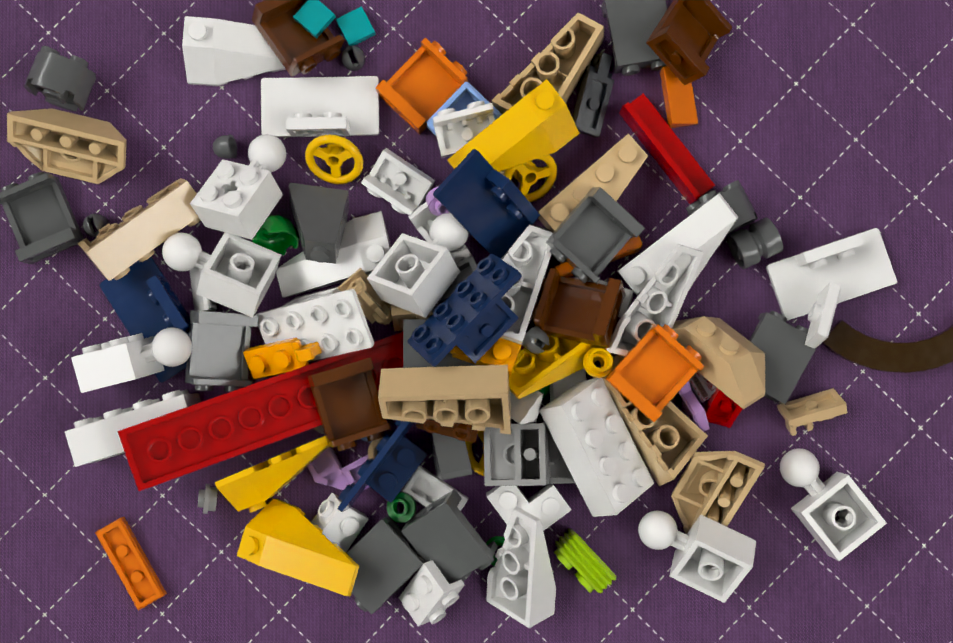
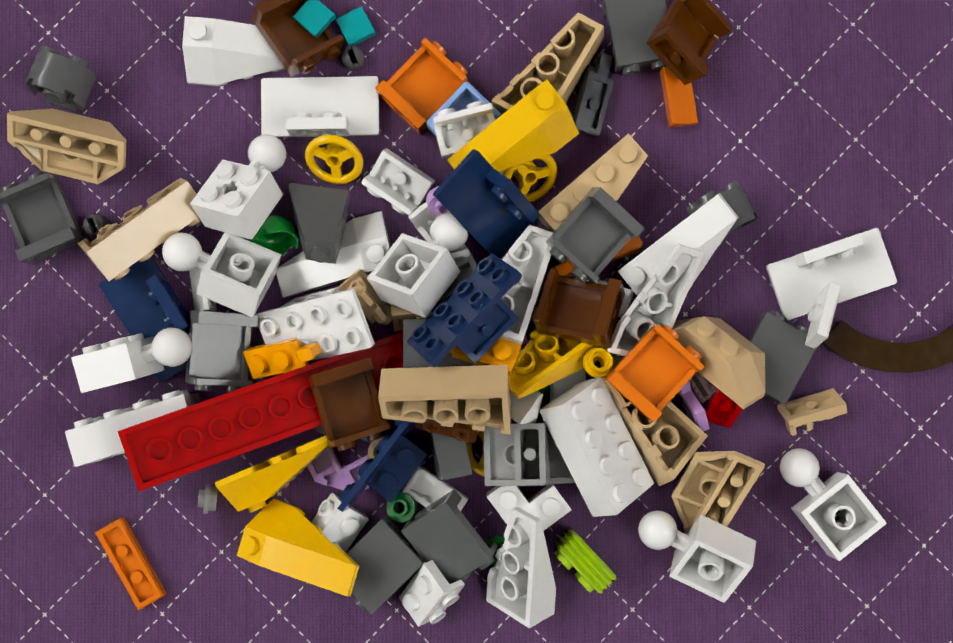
dark grey hinge [213,134,237,159] -> none
dark grey hinge [522,326,550,354] -> none
red panel [619,93,715,205] -> none
dark grey wheel [727,217,783,270] -> none

